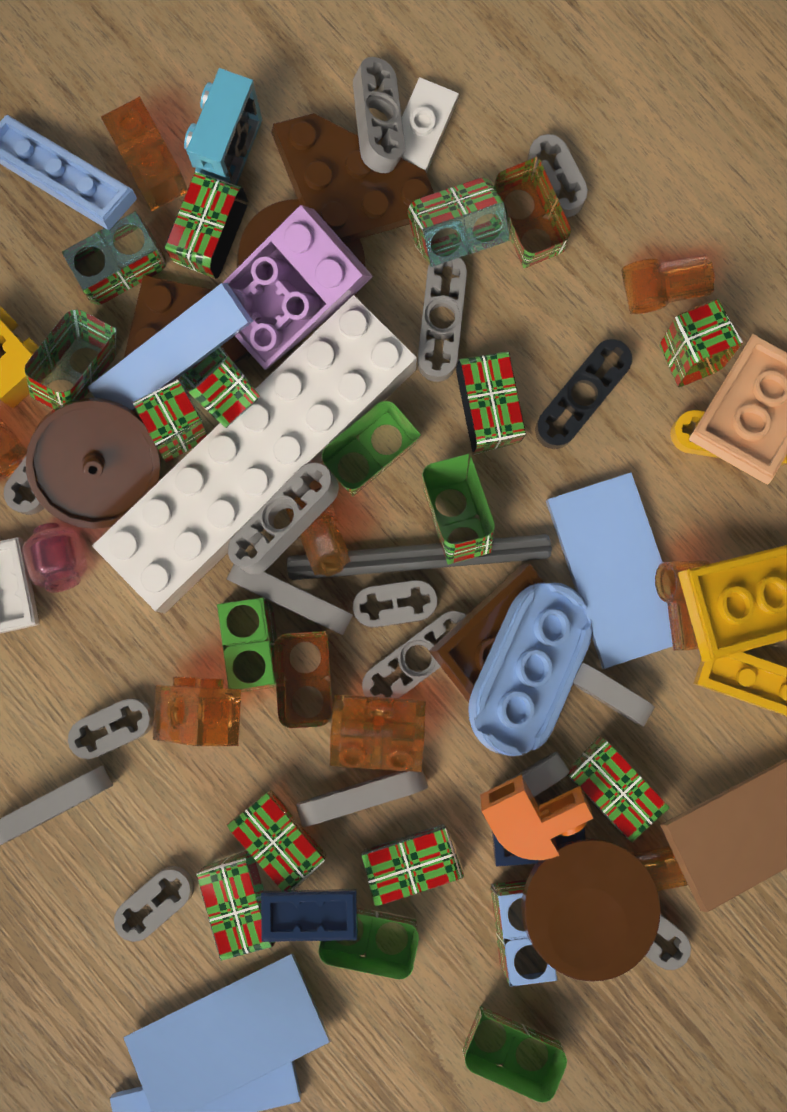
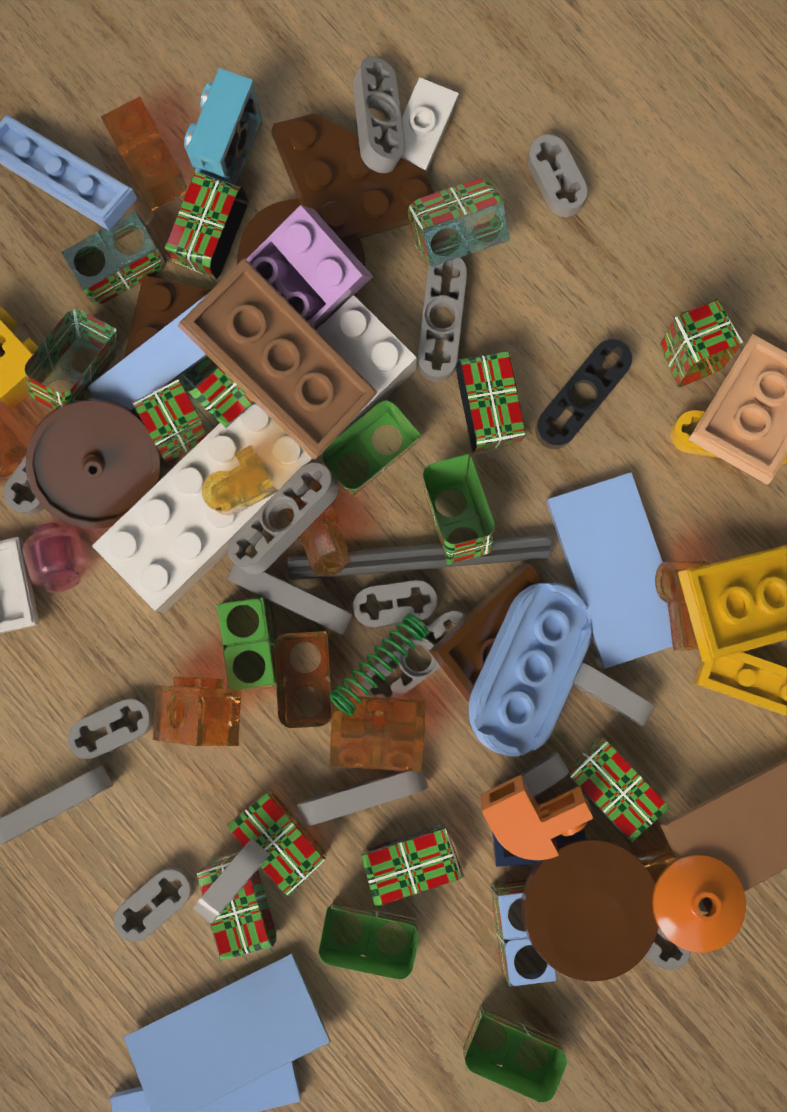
dark blue plate [261,889,358,942] -> none
clear orange piece [494,156,571,269] -> none
clear orange piece [621,255,715,314] -> none
none -> medium nougat tile [177,258,378,460]
none -> light grey beam [193,839,270,924]
none -> clear yellow leg [202,445,278,516]
none -> green piece [330,613,429,716]
none -> orange dish [652,855,746,953]

